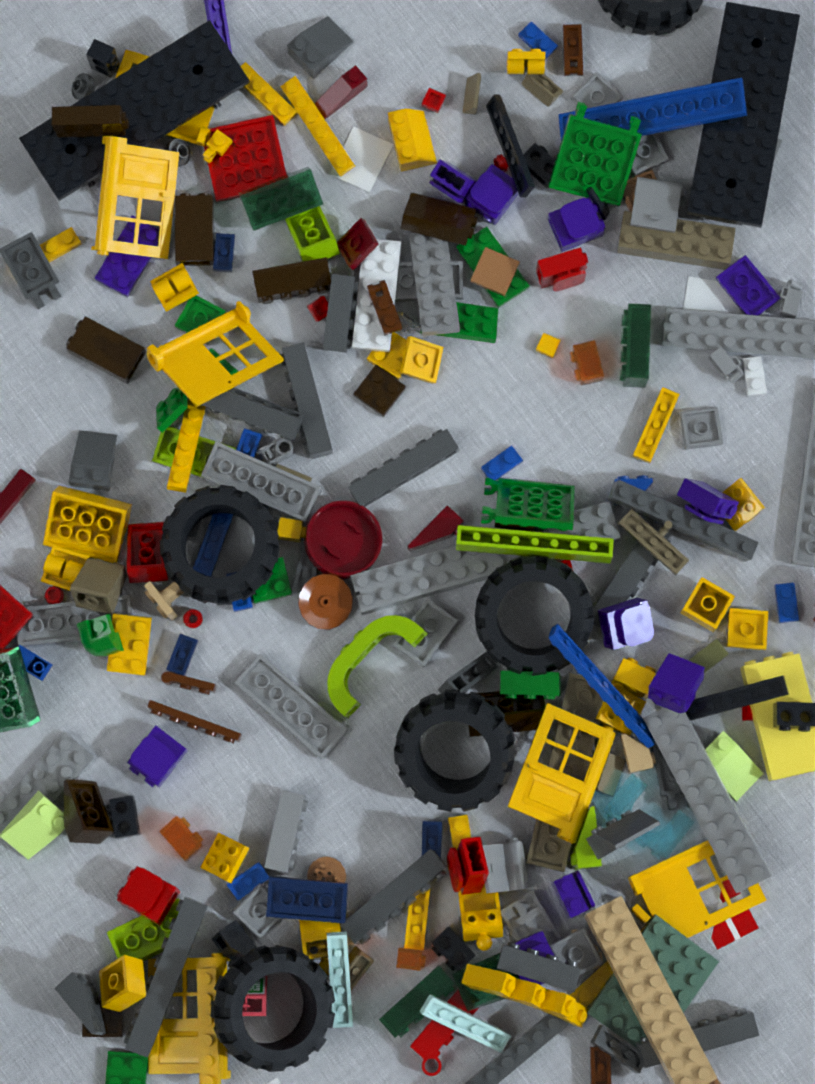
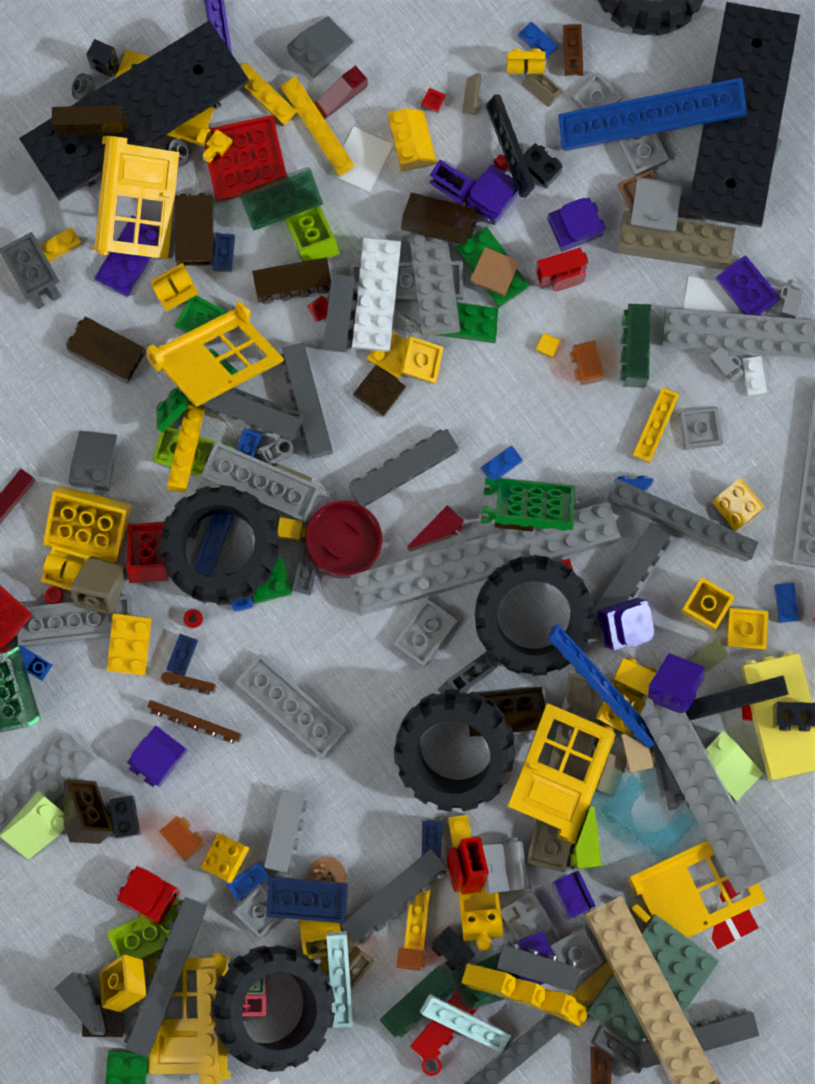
green brick [76,614,124,657] -> none
tan plate [144,581,184,621] -> none
black slope [211,920,256,960] -> none
dark orange piece [298,574,353,629] -> none
lime arch [327,615,428,719] -> none
dark red tile [337,218,379,270] -> none
reddish brown plate [367,280,402,336] -> none
lime brick [456,525,614,564] -> none
green brick [500,670,561,699] -> none
green plate [548,102,642,206] -> none
black piece [586,187,610,220] -> none
dark grey slope [586,809,660,860] -> none
dark tan plate [618,509,689,575] -> none
dark purple brick [677,478,739,524] -> none

